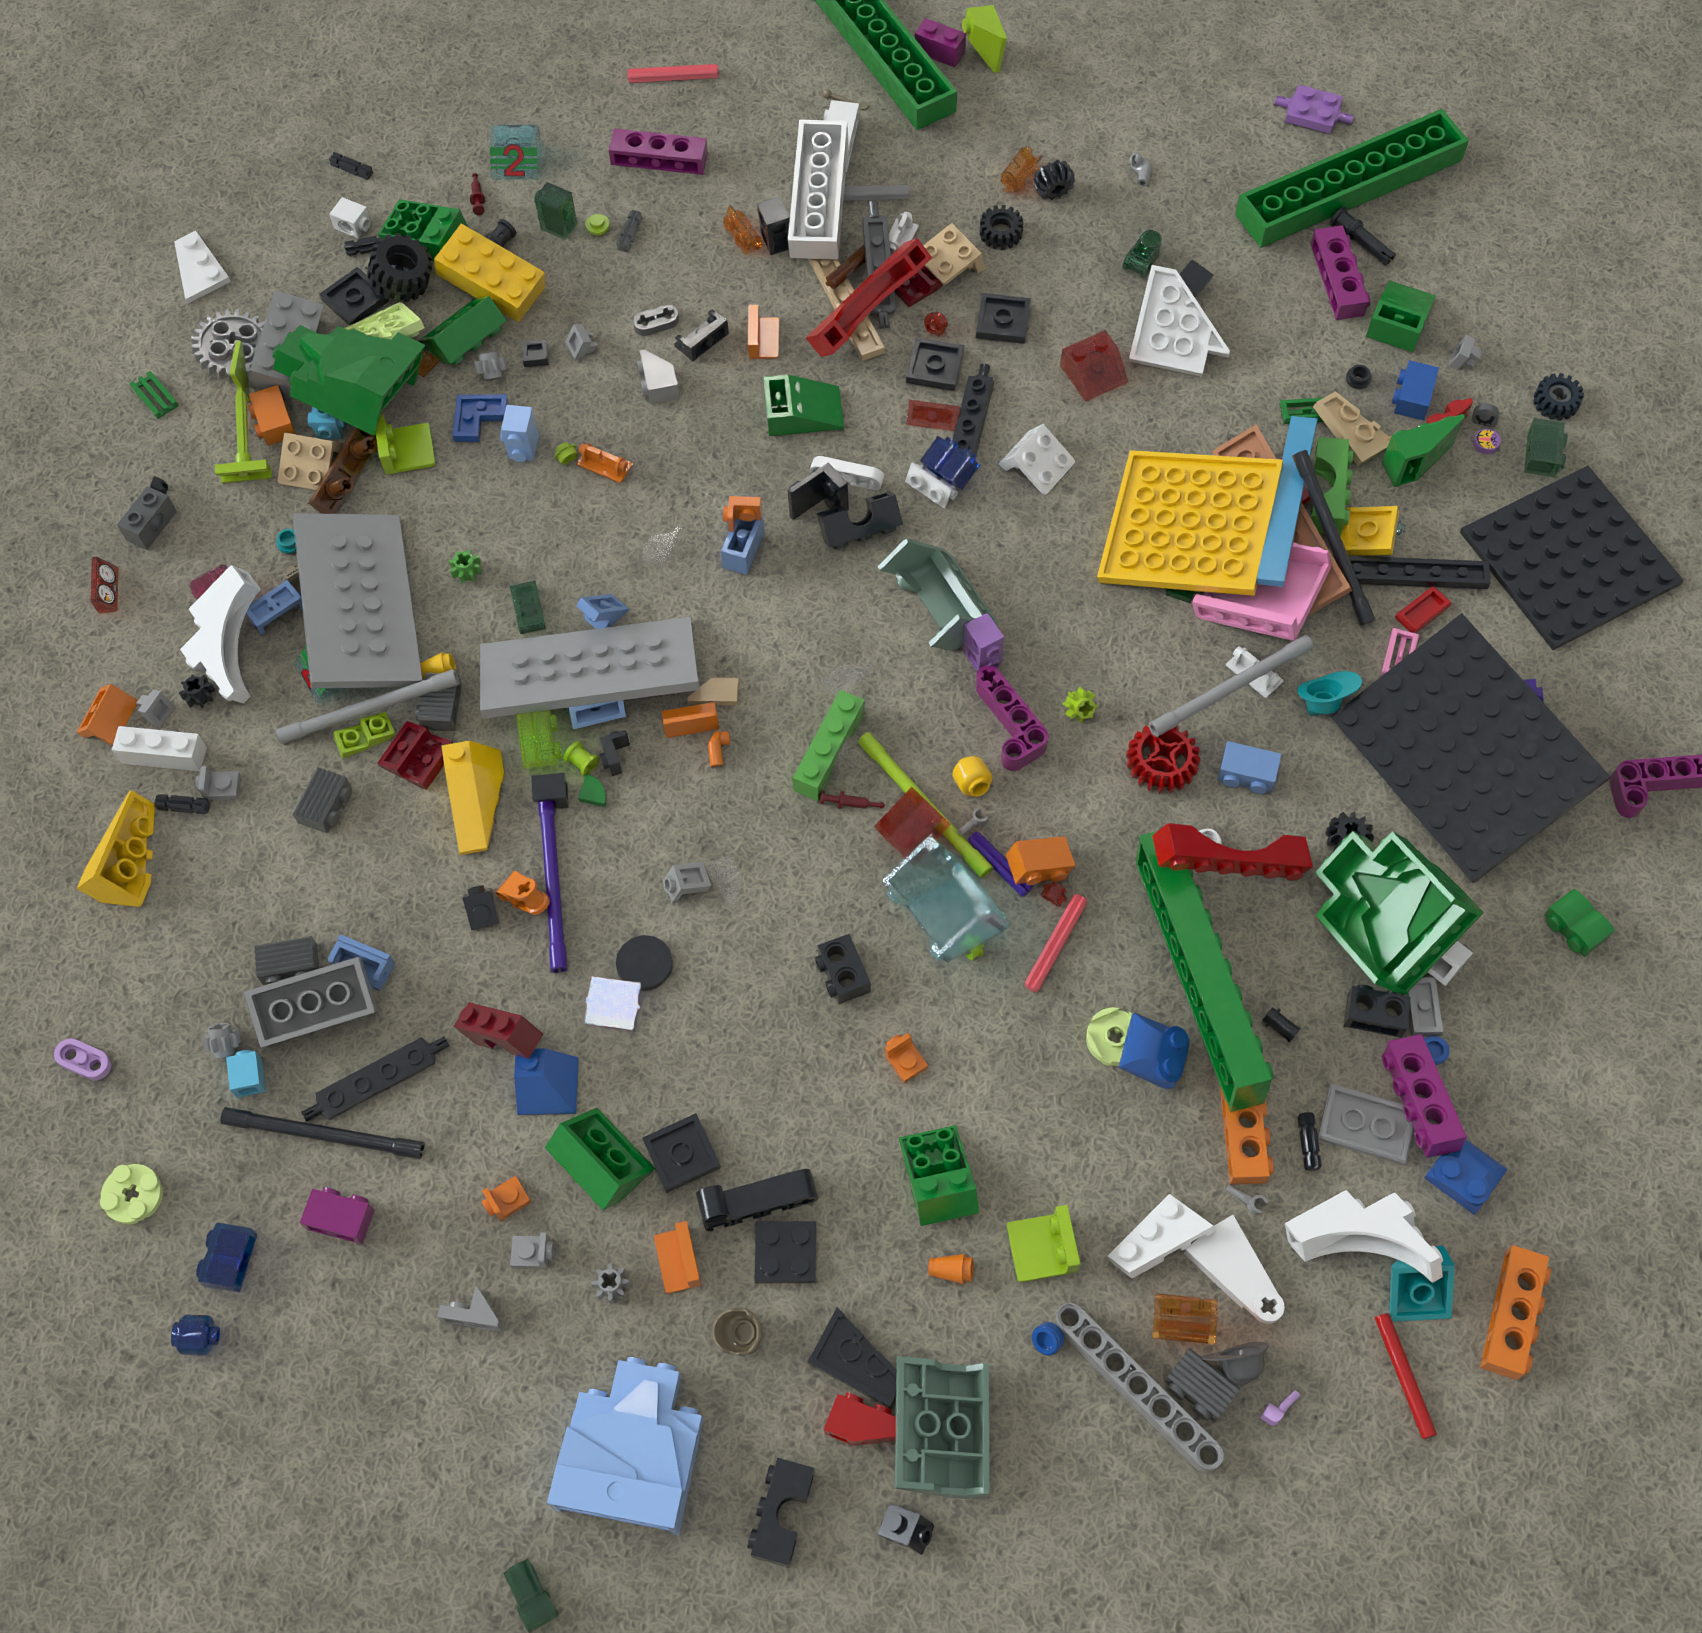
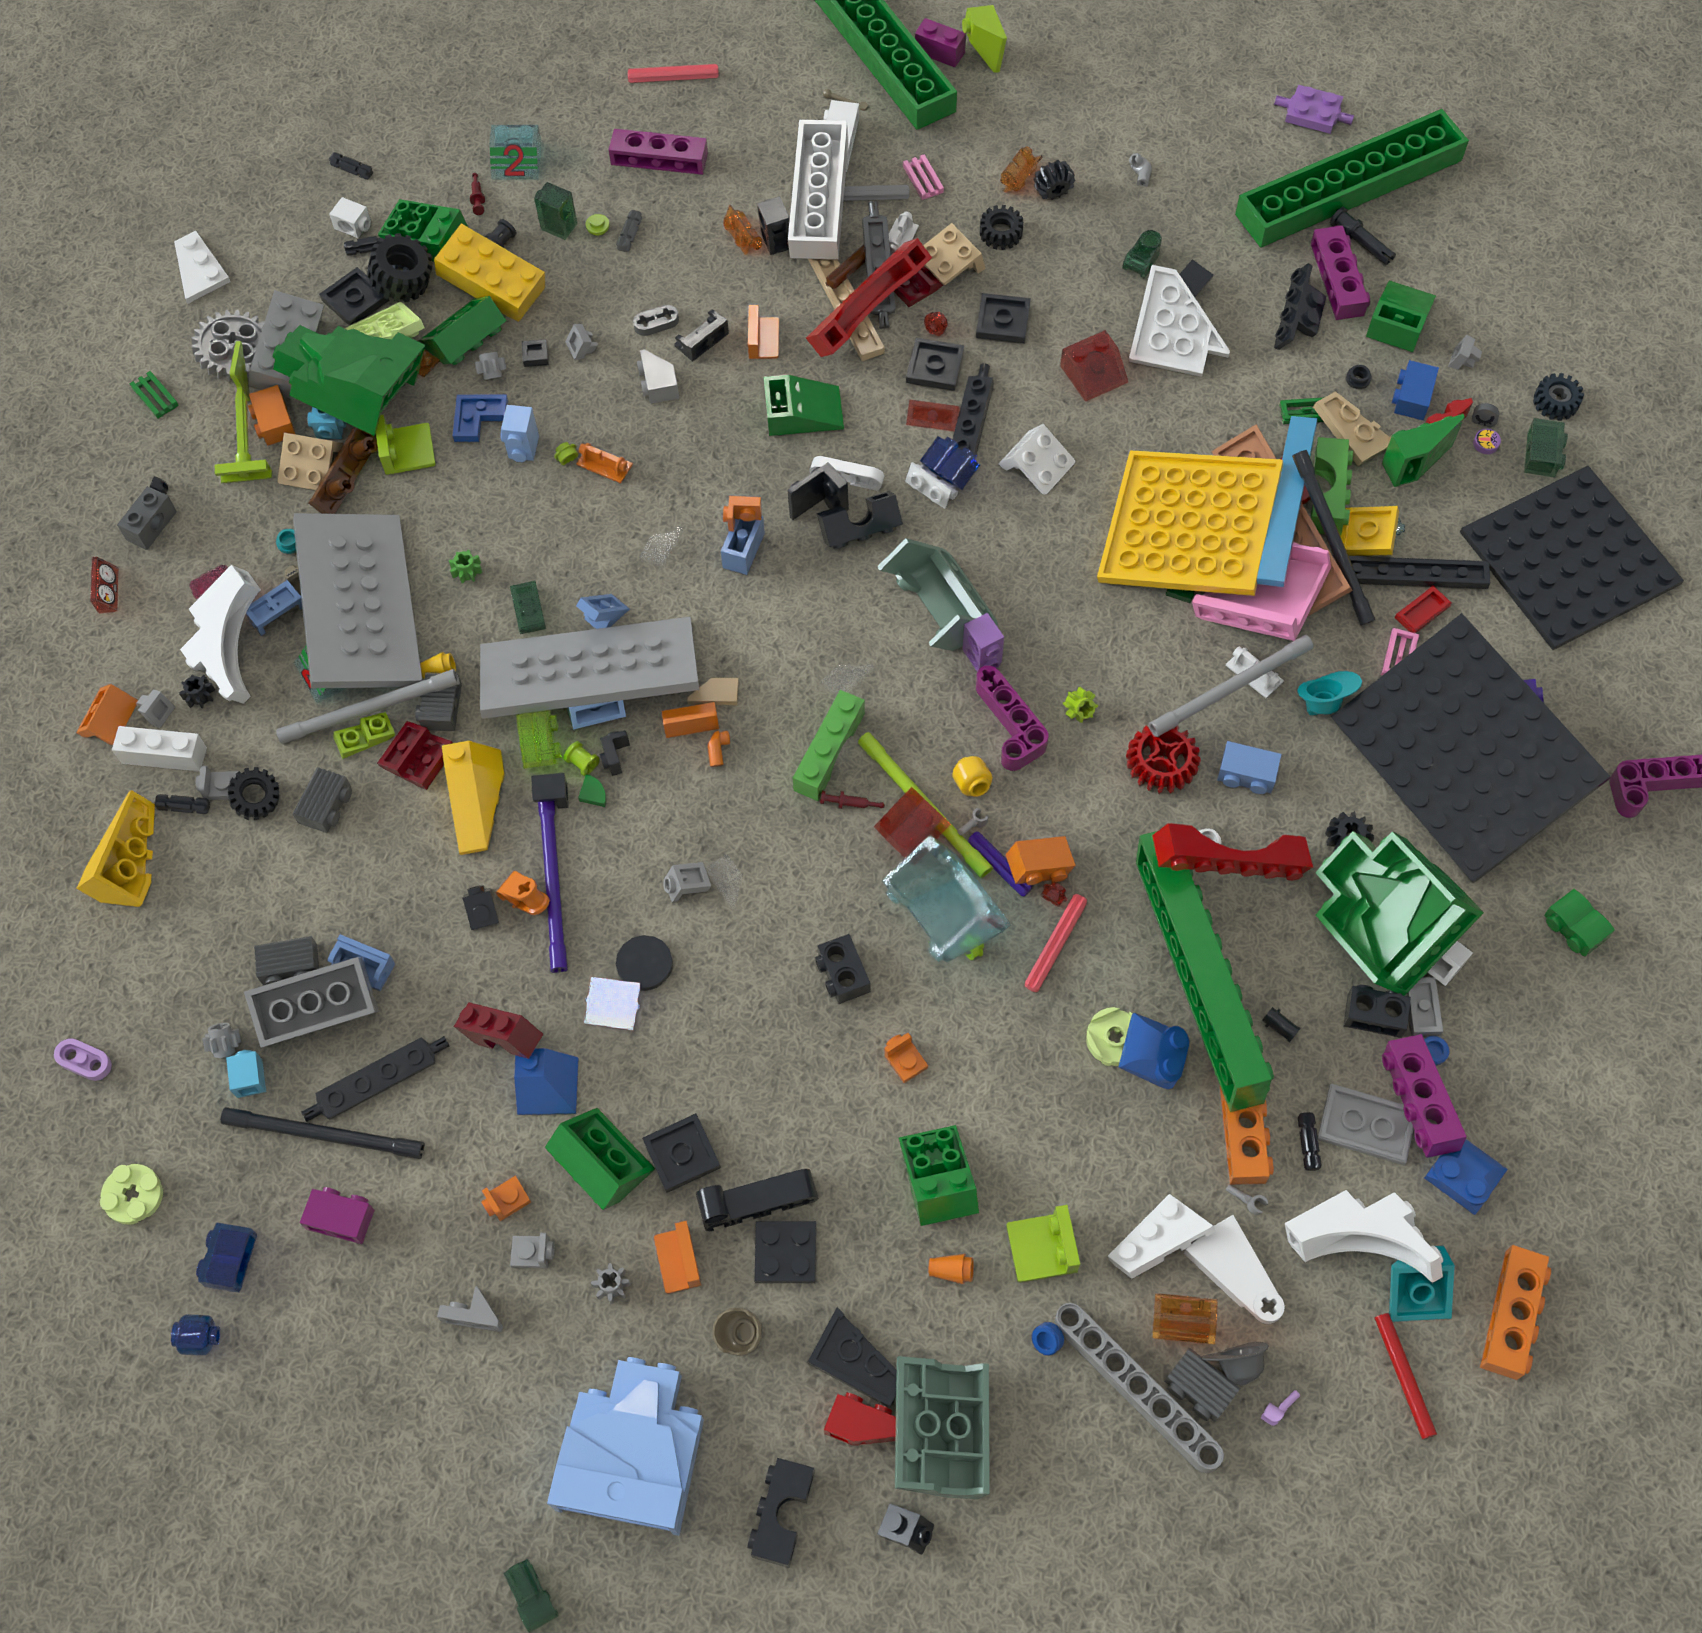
none -> black tyre [228,767,279,820]
none -> bright pink tile [903,154,944,200]
none -> black bracket [1274,263,1327,350]

